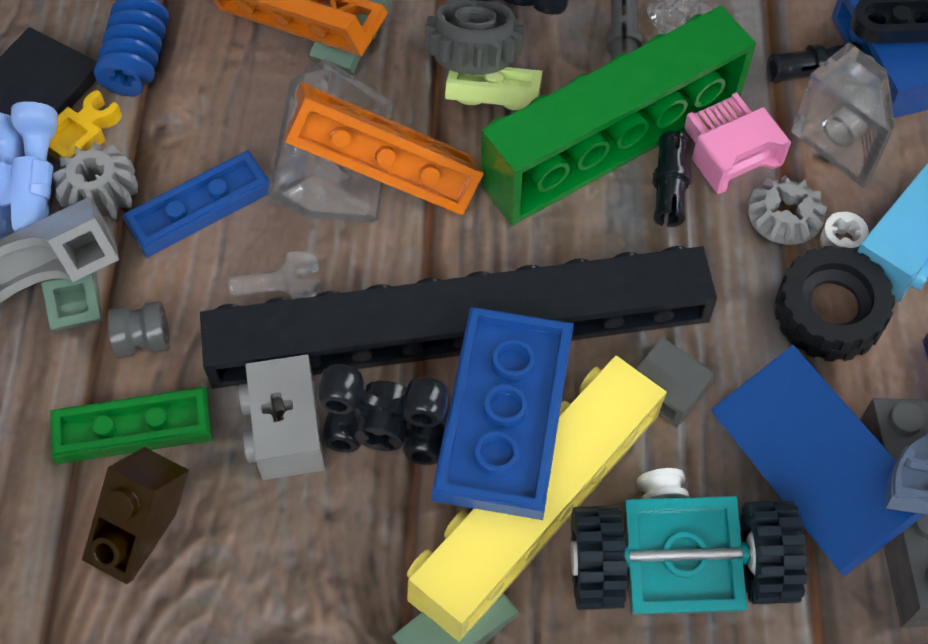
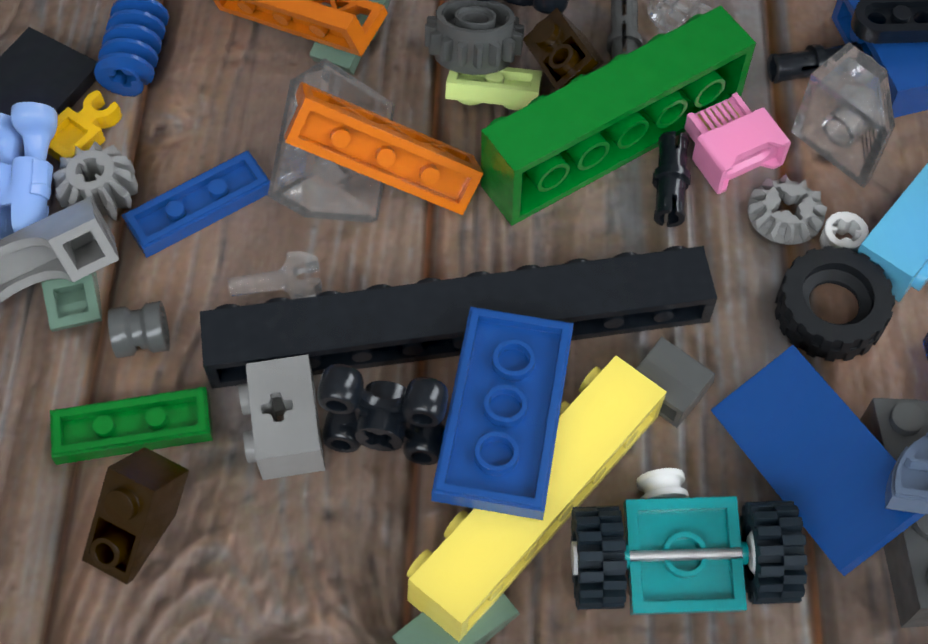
none -> dark brown slope [523,8,604,90]

